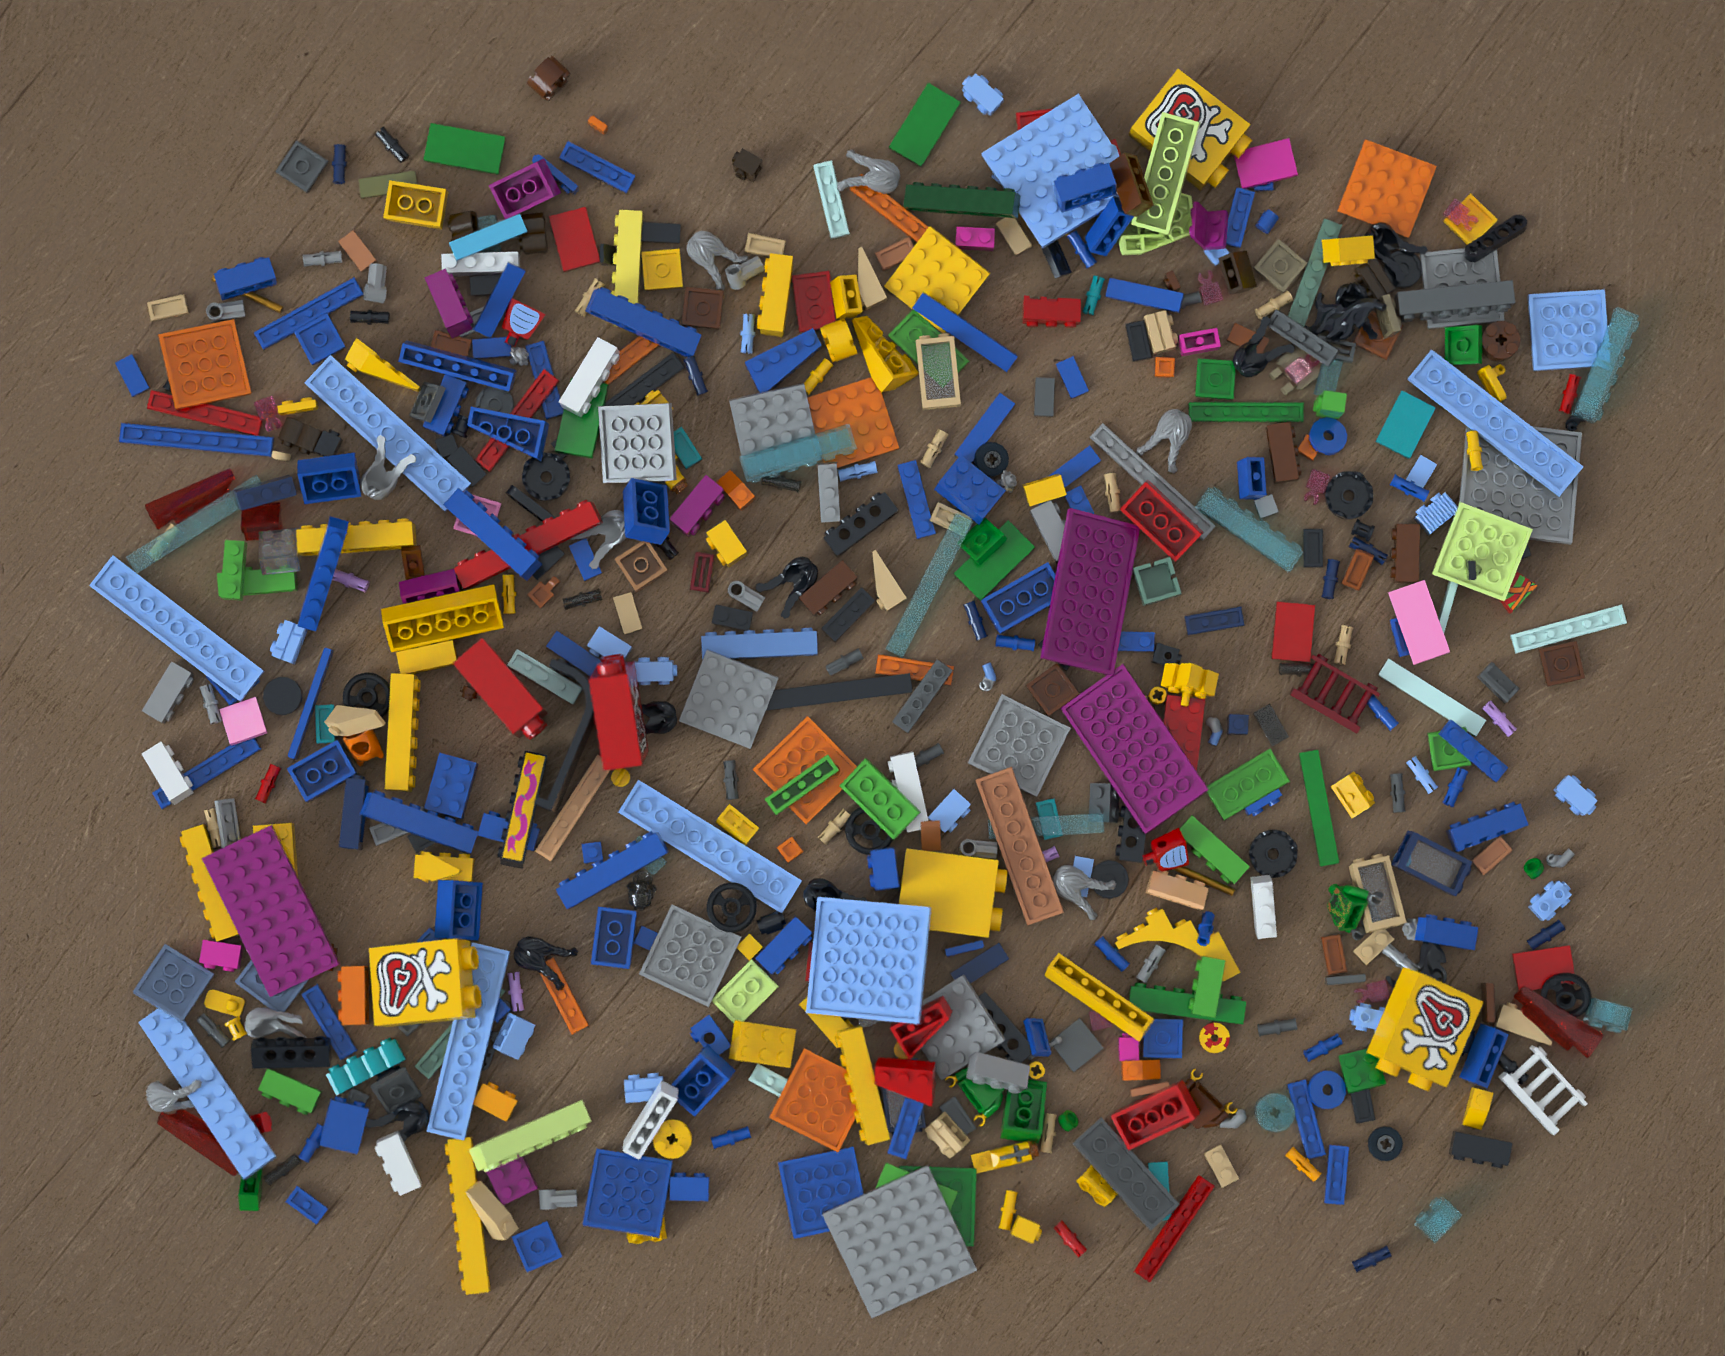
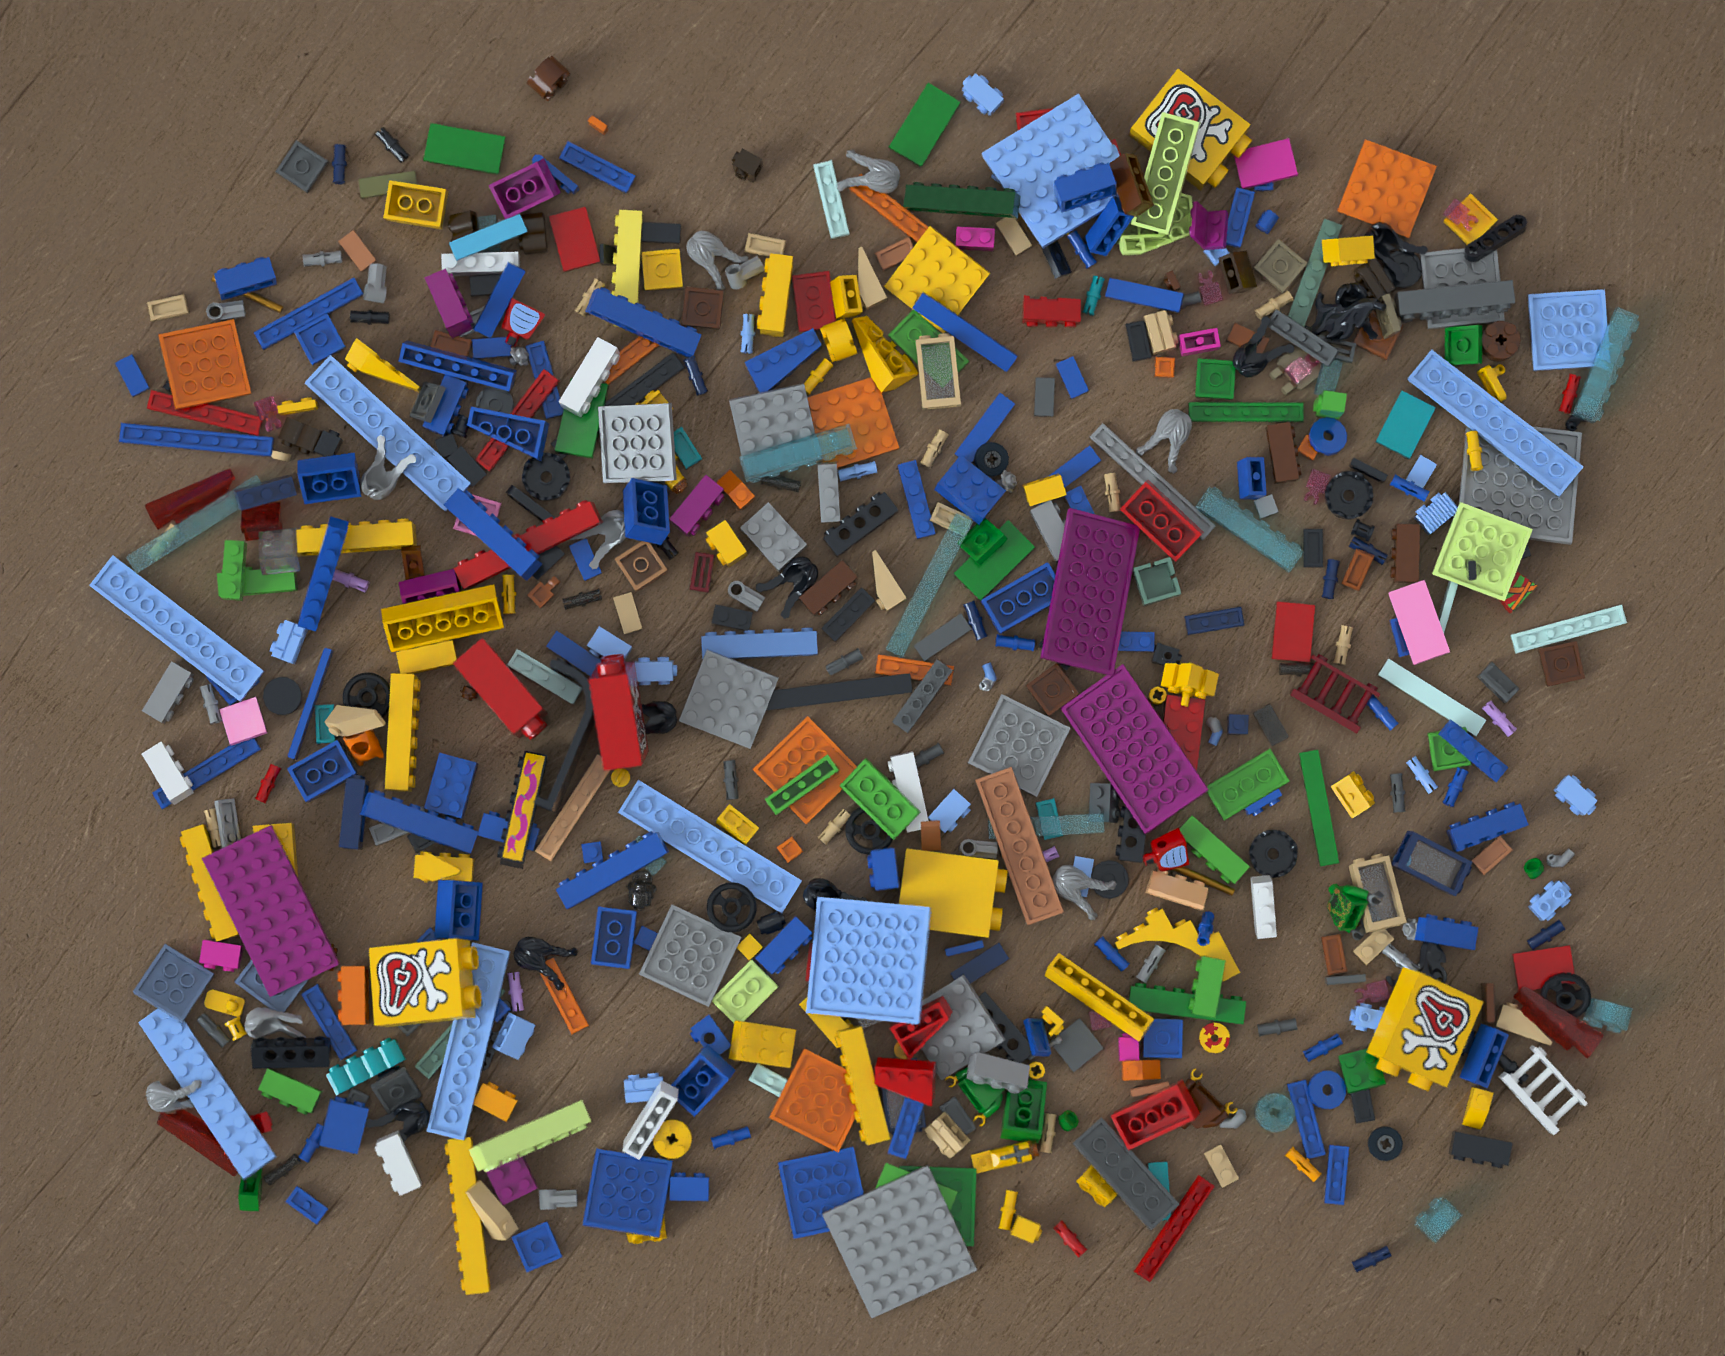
none -> light grey brick [740,502,807,572]
none -> dark grey tile [914,614,972,662]
none -> yellow bracket [1040,1006,1064,1036]
none -> black tile [1349,458,1388,483]

